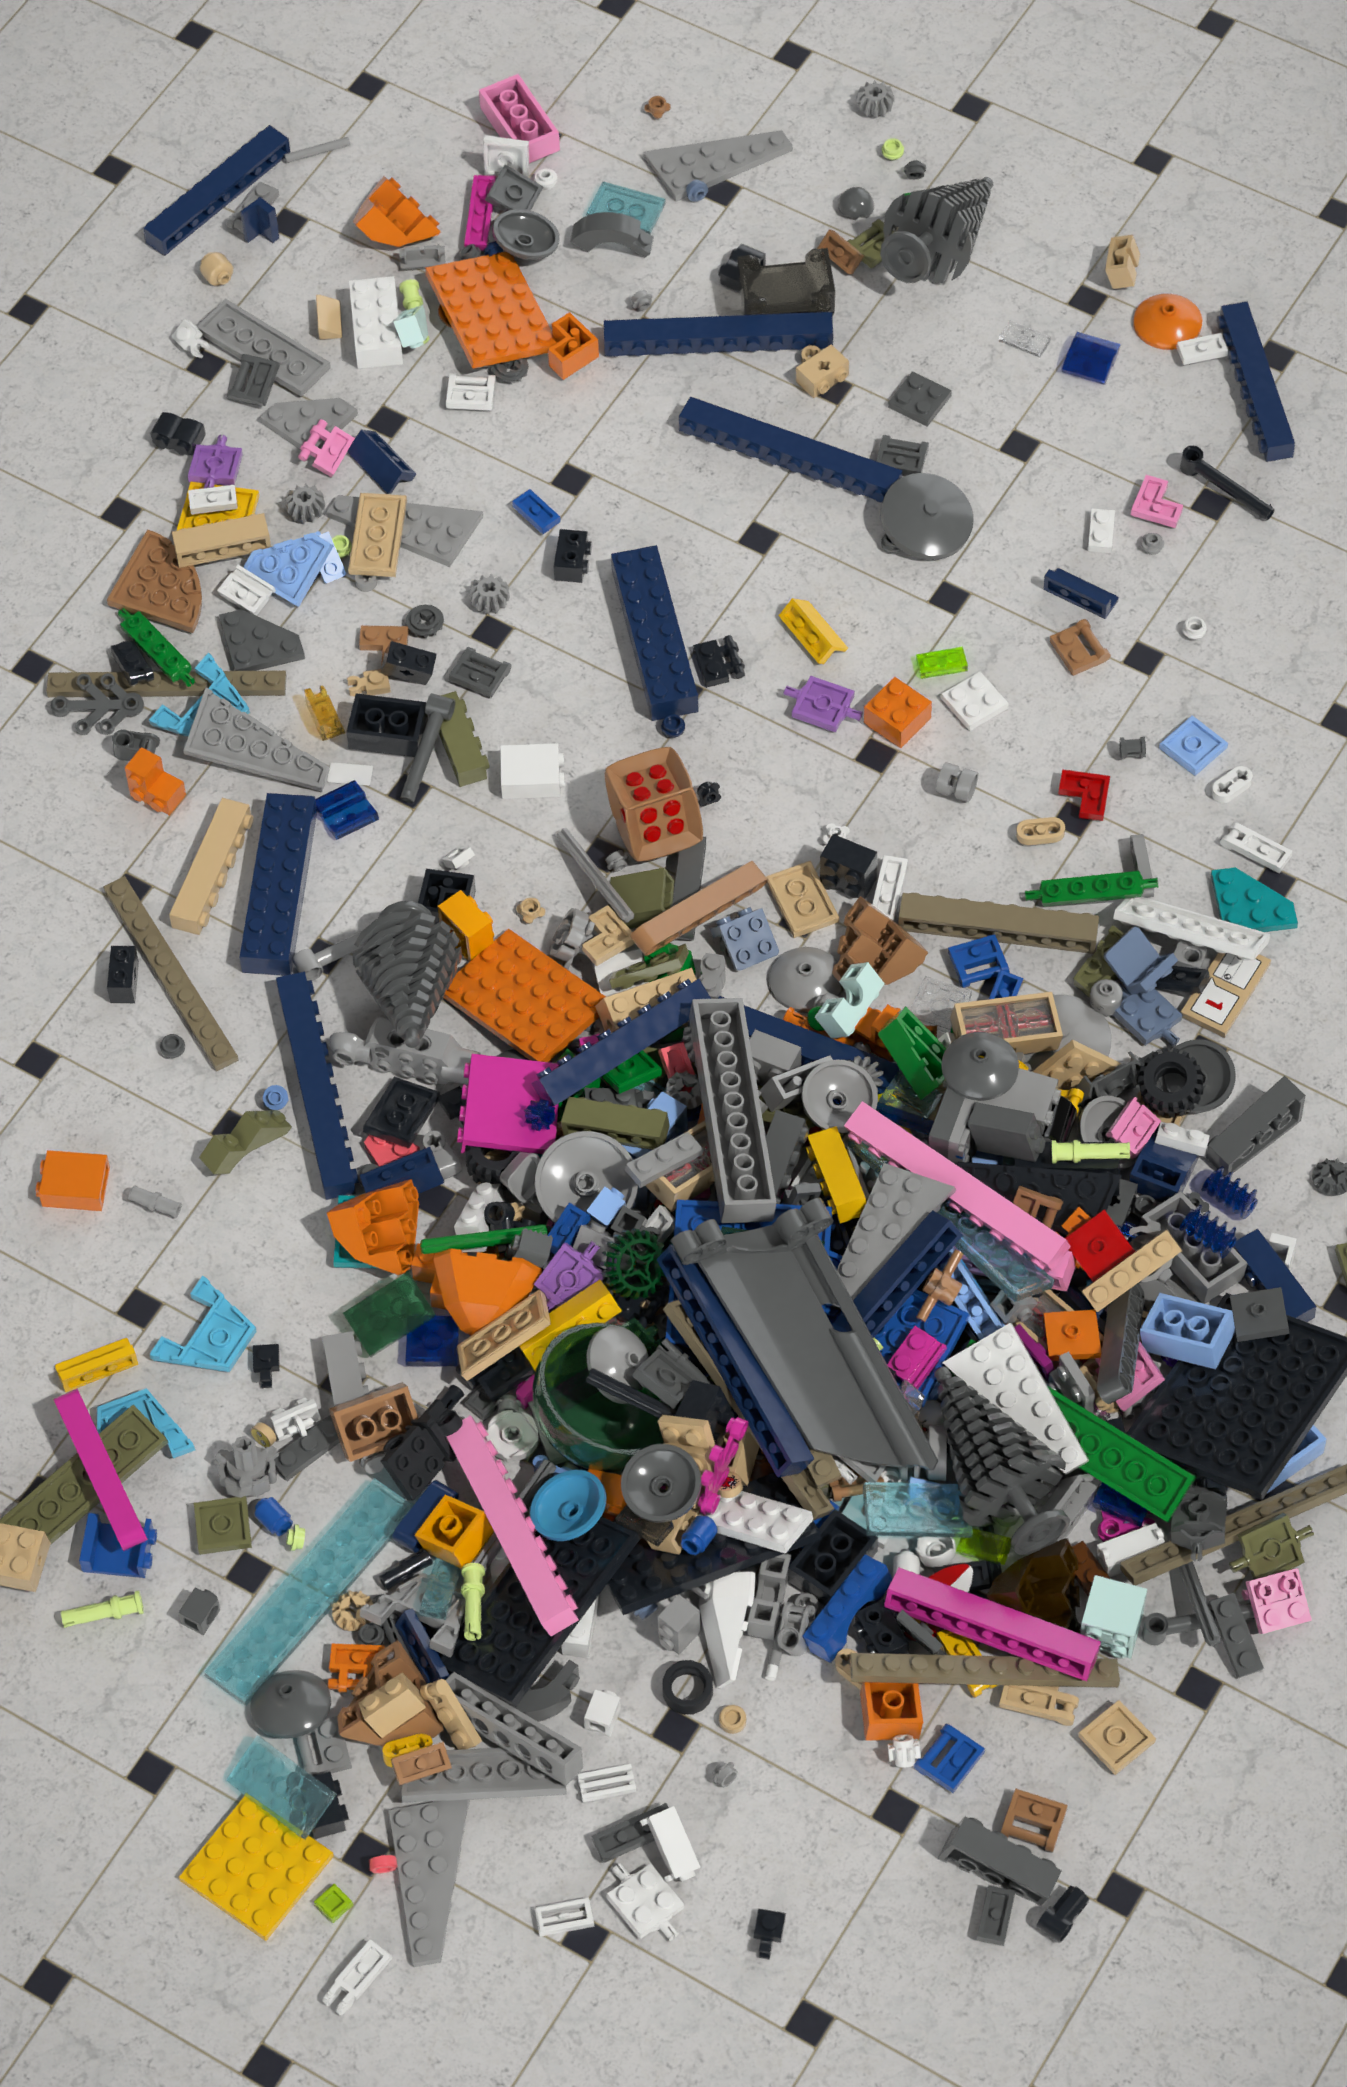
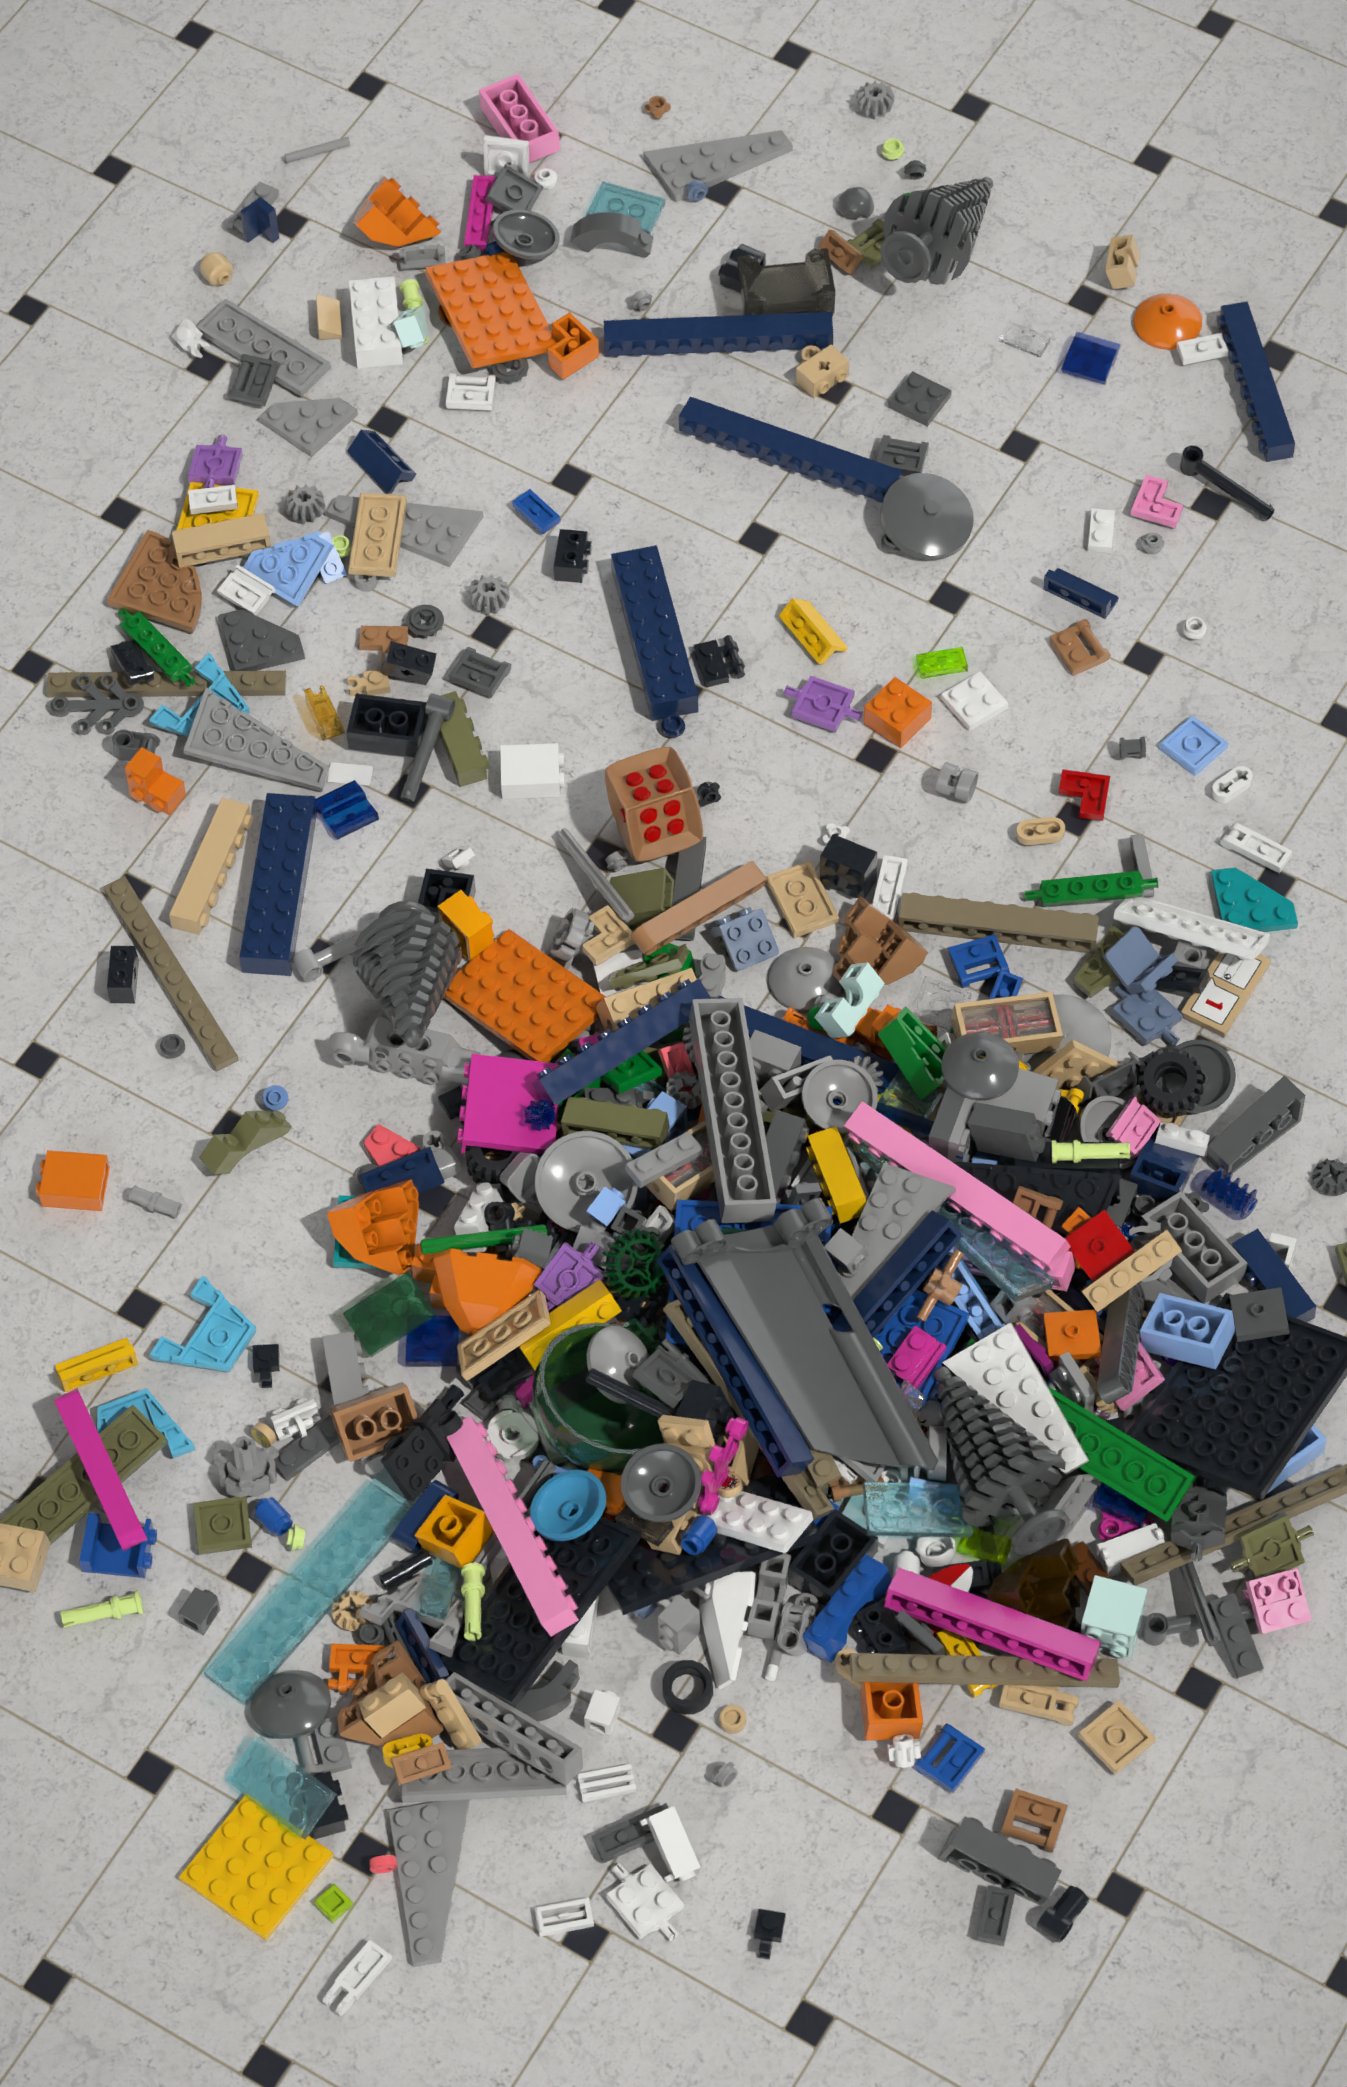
dark blue brick [143,125,291,256] -> none
black brick [151,412,206,455] -> none
dark blue brick [276,971,359,1200] -> none
bright pink plate [298,419,355,478] -> none
black tile [363,1076,440,1148] -> none
tan plate [516,898,545,924] -> none
blue plate [548,1202,592,1255] -> none
light grey head [1089,979,1123,1016] -> none
clear blue piece [1179,1205,1237,1258] -> none
none -> light grey brick [824,1228,868,1274]

